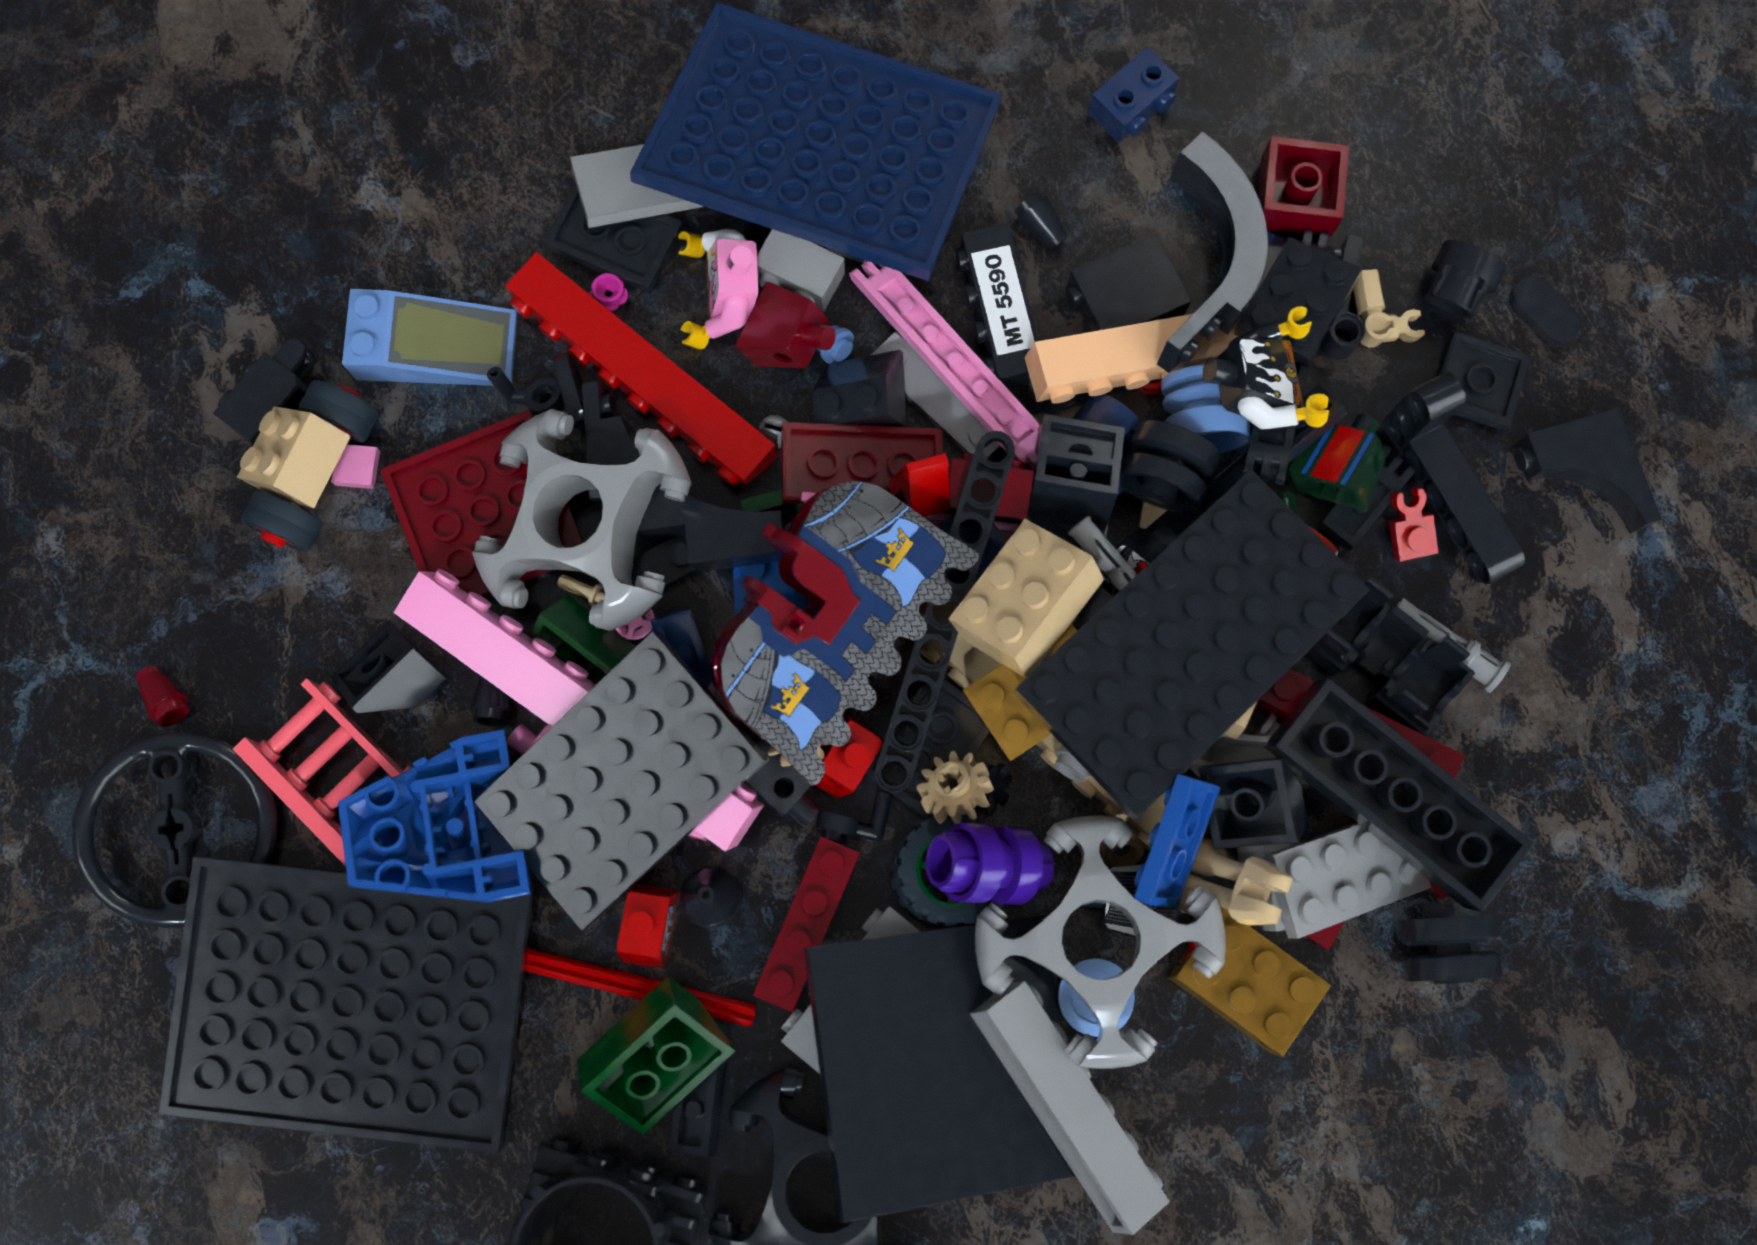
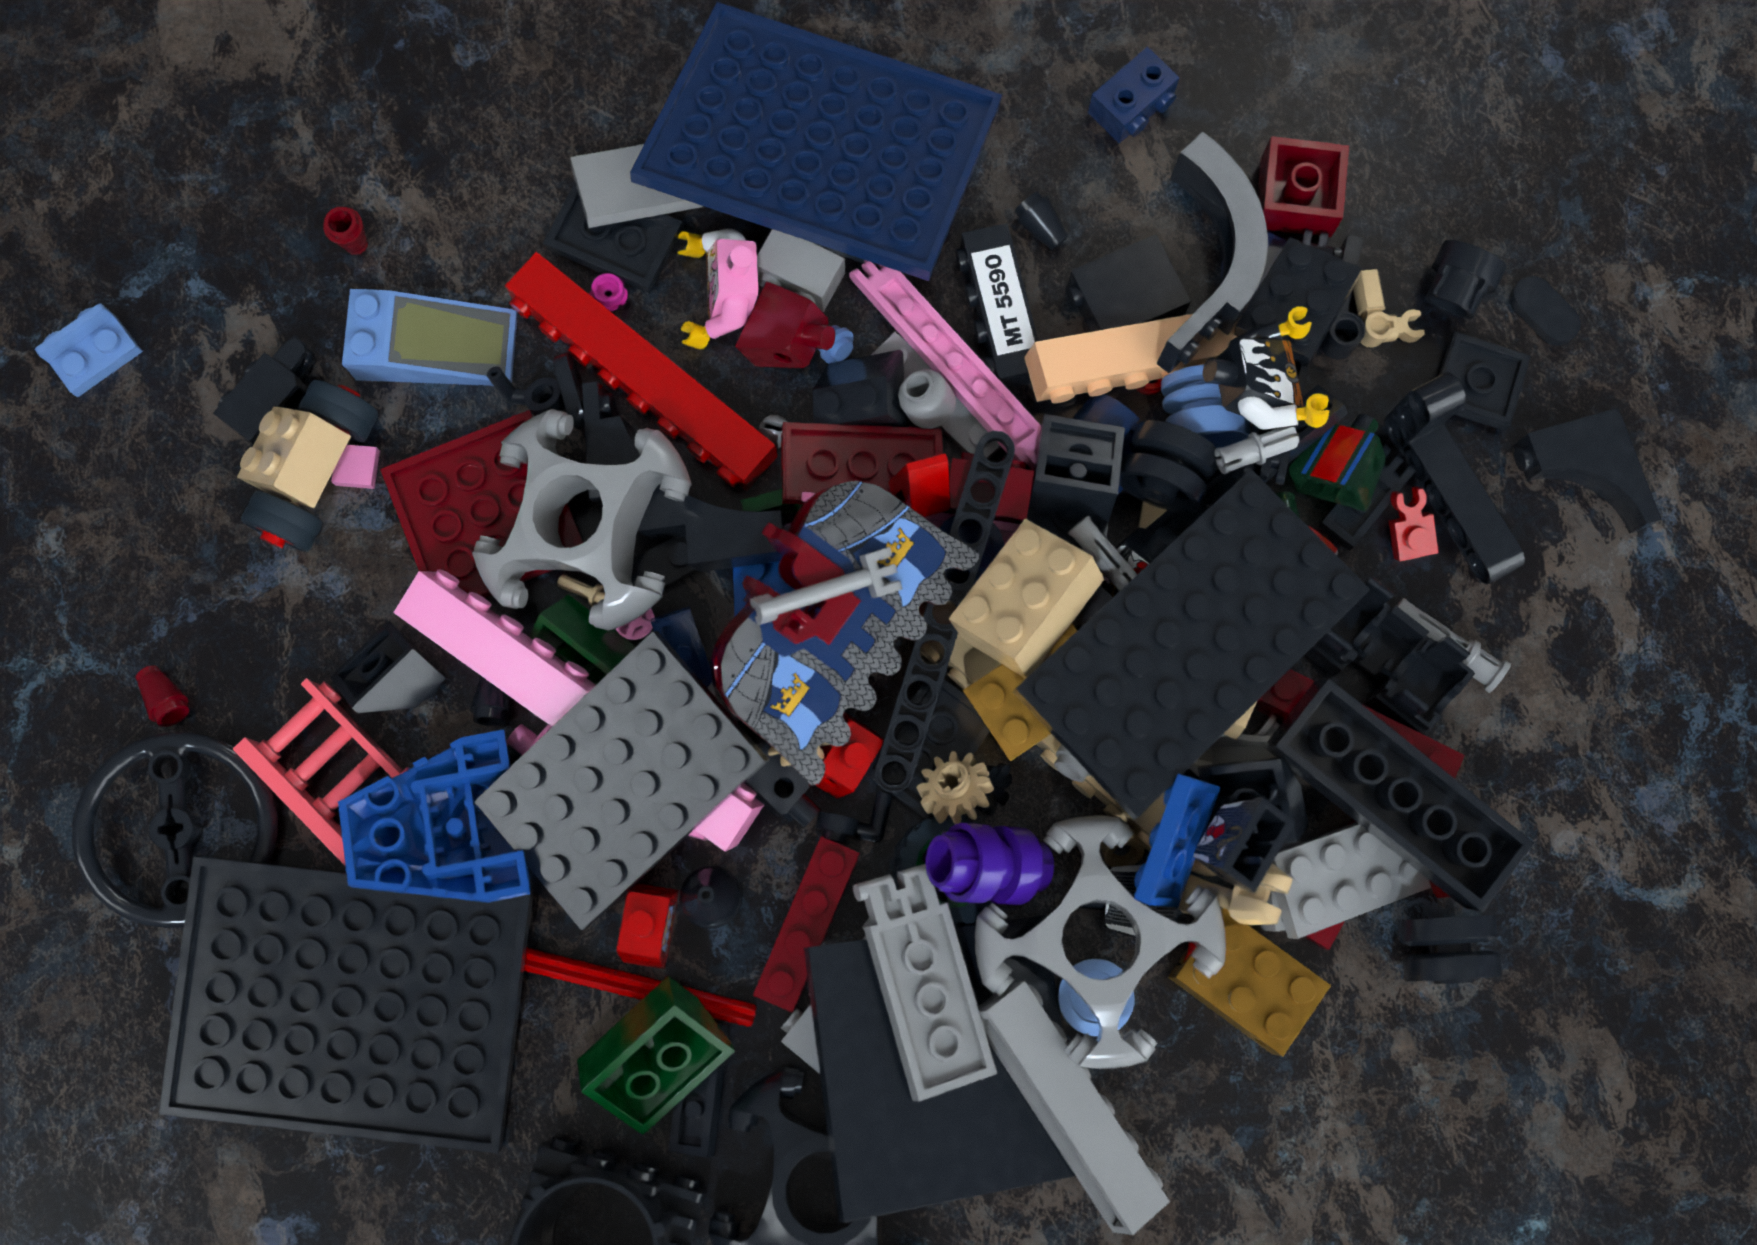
none -> medium blue bracket [35,304,143,397]
none -> dark red cone [323,207,368,255]
none -> light grey hinge [749,547,902,625]
none -> light grey hinge [853,864,997,1101]
none -> light grey head [898,369,956,429]
none -> black torso [1193,797,1295,893]
none -> light grey axle [1214,426,1300,474]

